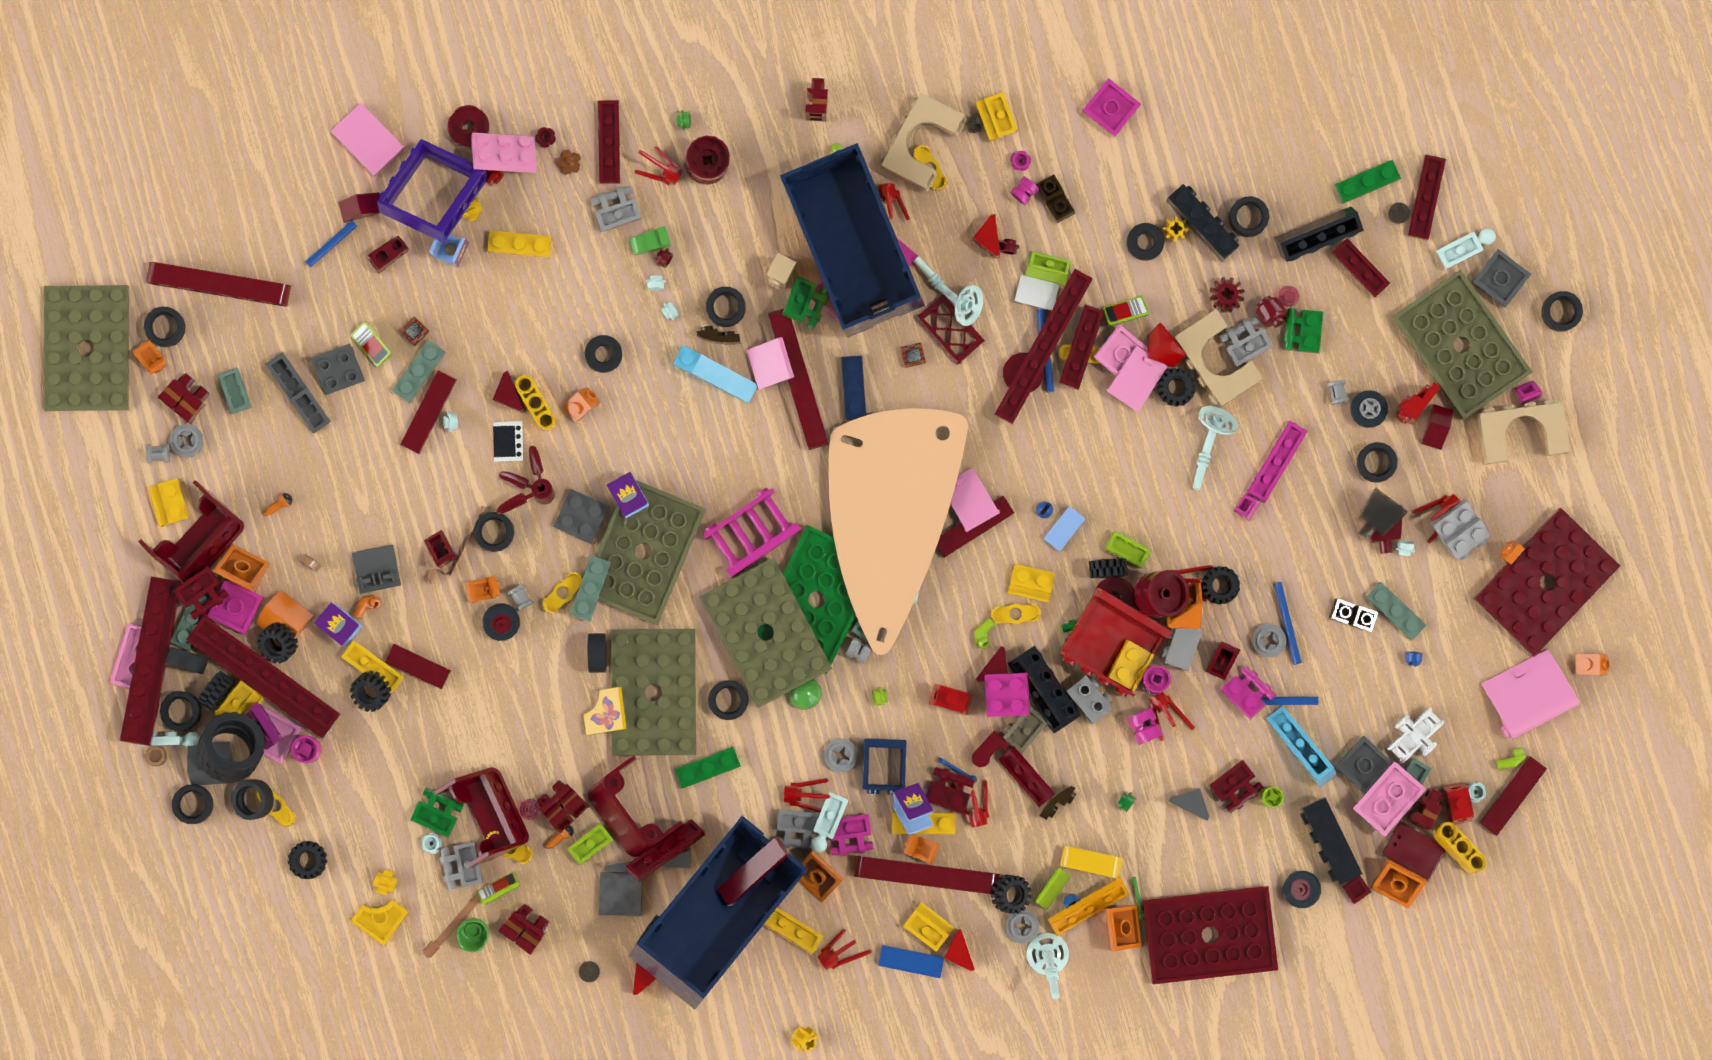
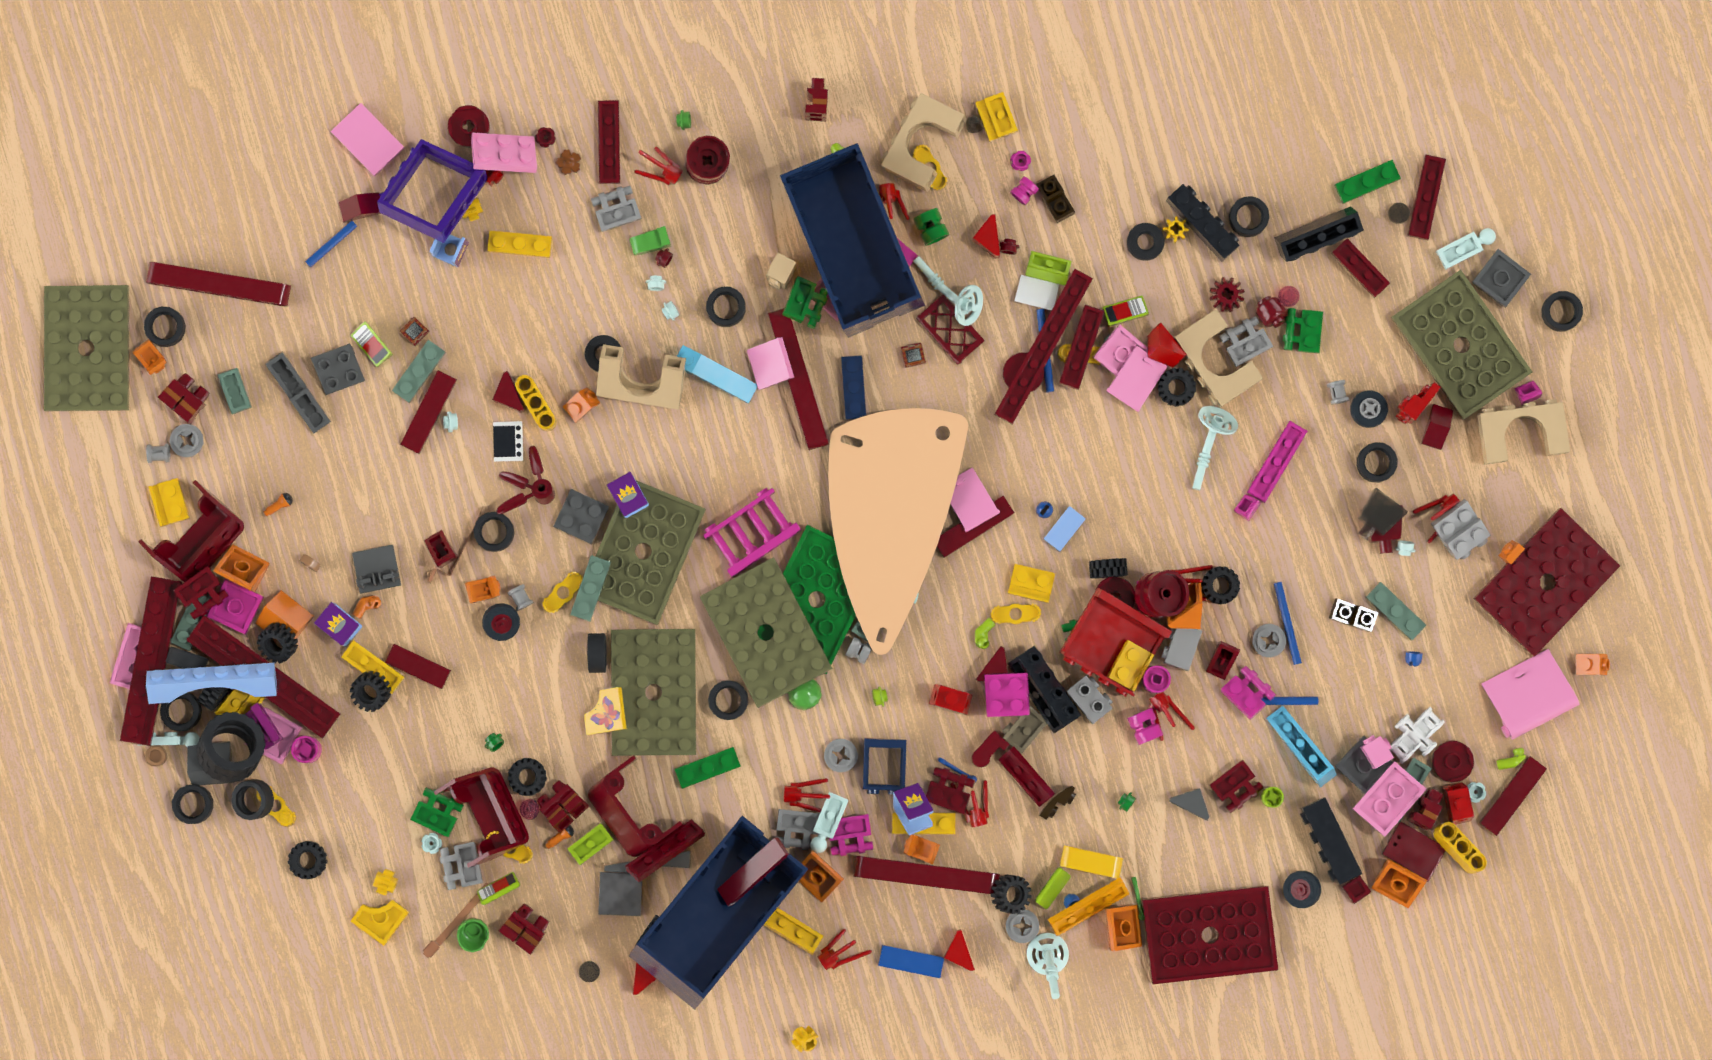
dark red leg [367,236,409,274] -> none
dark brown slope [696,326,741,345] -> none
yellow plate [903,902,955,952] -> none
dark pink plate [1082,78,1141,137] -> none
lime plate [1105,530,1152,569] -> none
none -> light blue arch [146,663,277,704]
none -> green plate [485,733,504,752]
none -> black tyre [508,758,547,796]
none -> tan arch [596,344,686,410]
none -> green wheel [913,208,950,246]
none -> bright pink brick [1360,735,1394,769]
none -> dark red tile [1432,741,1474,783]

